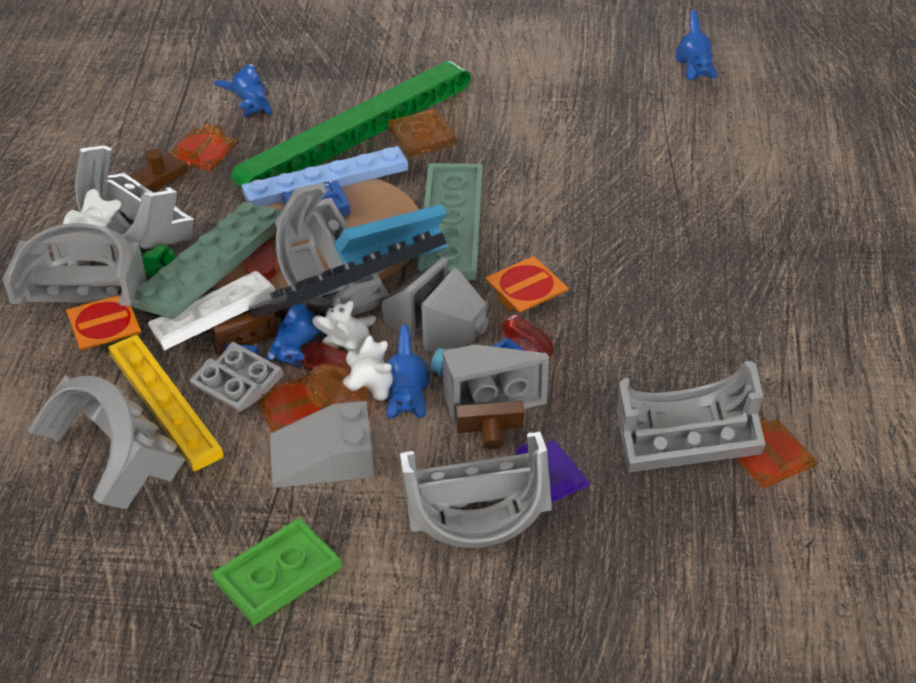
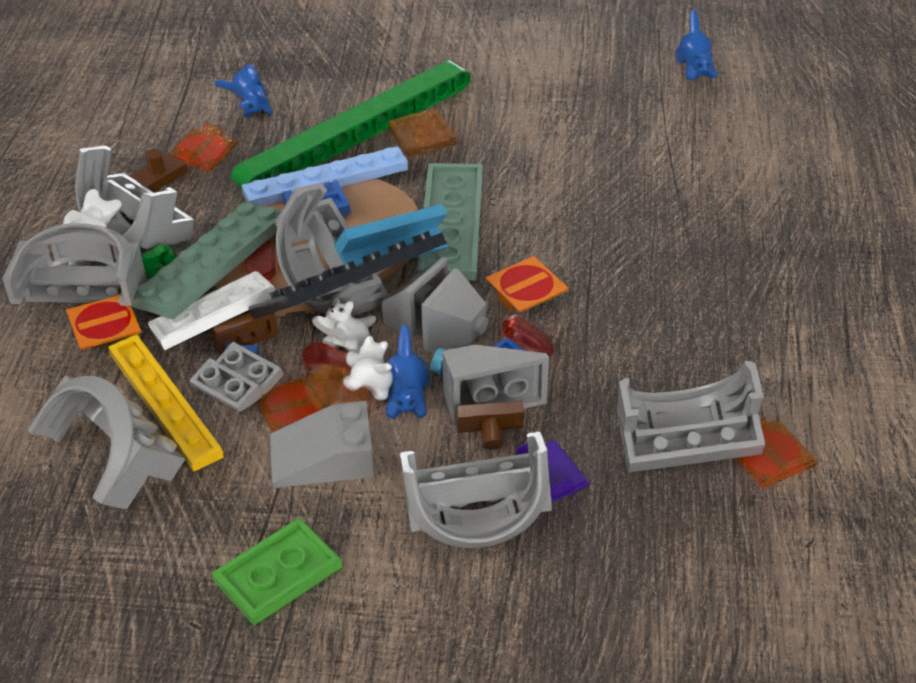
blue animal [265,303,324,368] -> none

